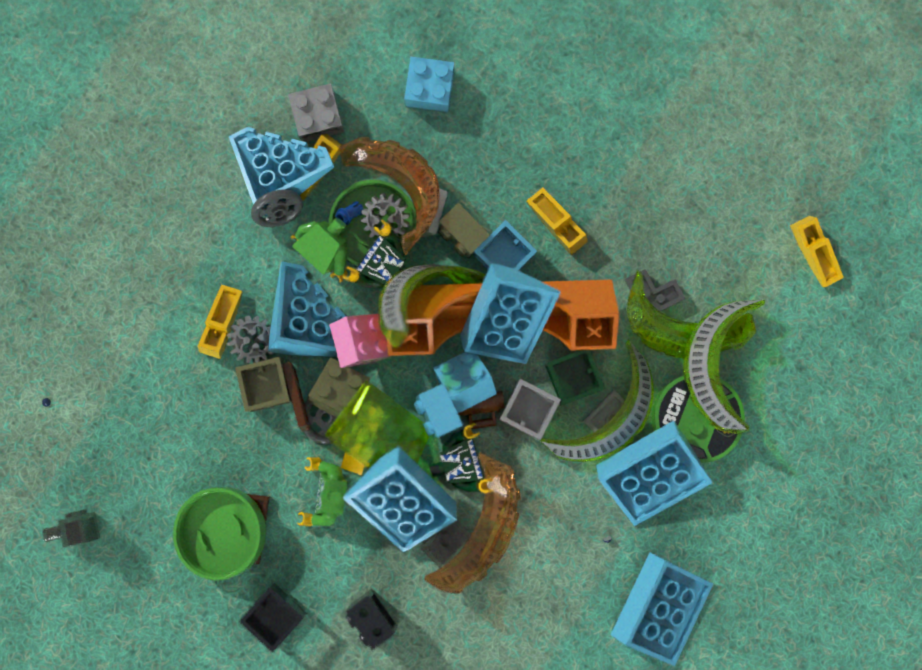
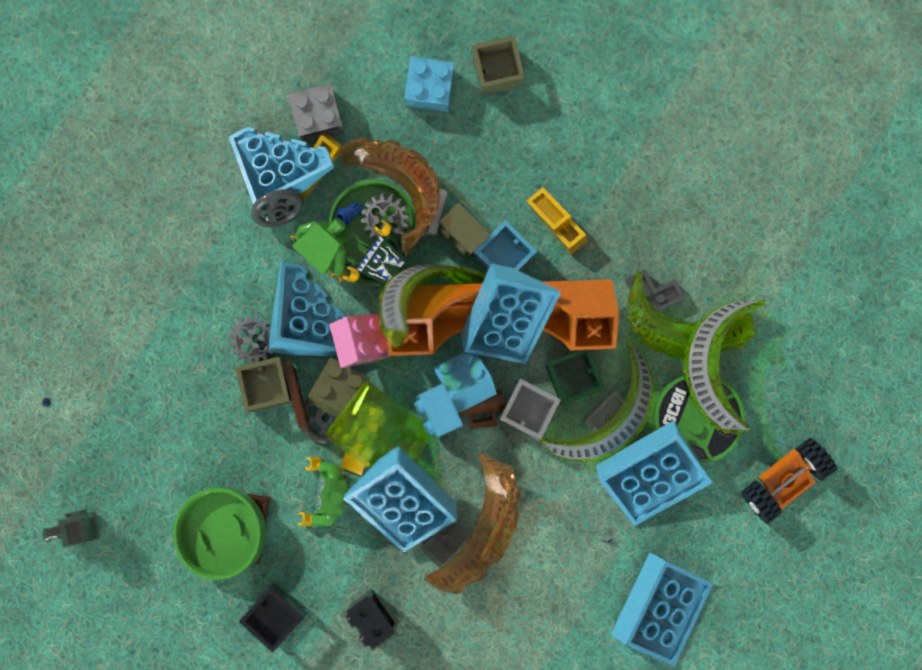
yellow slope [198,284,243,359] -> none
torso [429,423,494,493] -> none
yellow slope [790,216,844,288] -> none
none -> olive piece [472,36,525,95]
none -> plate [741,438,837,524]

